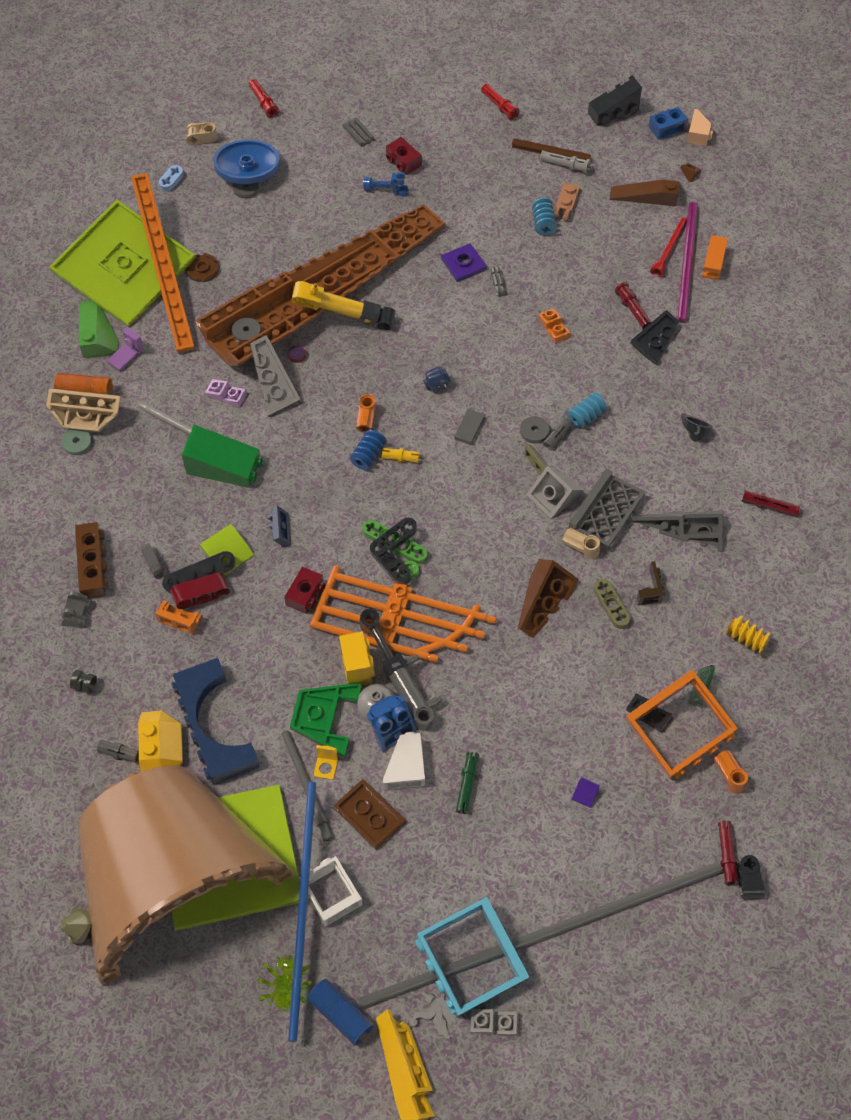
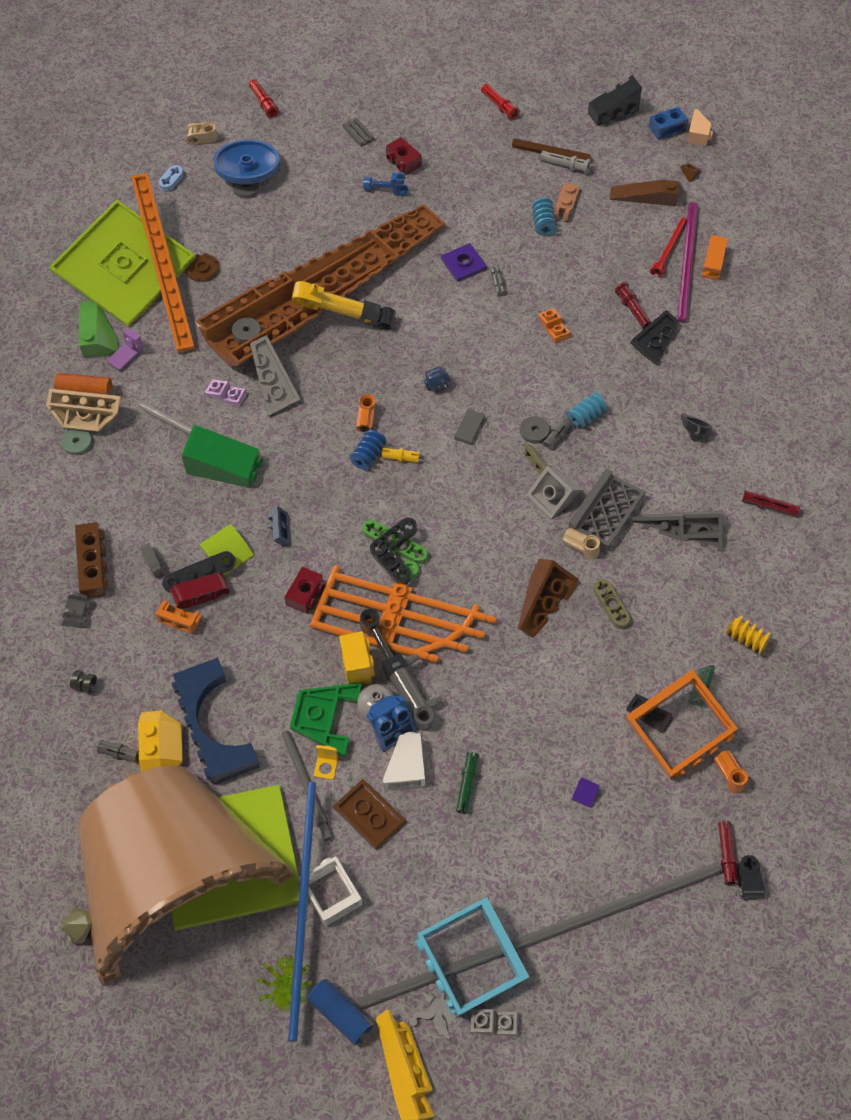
tile [288,346,306,363] -> none
dark brown bracket [637,561,665,605] -> none

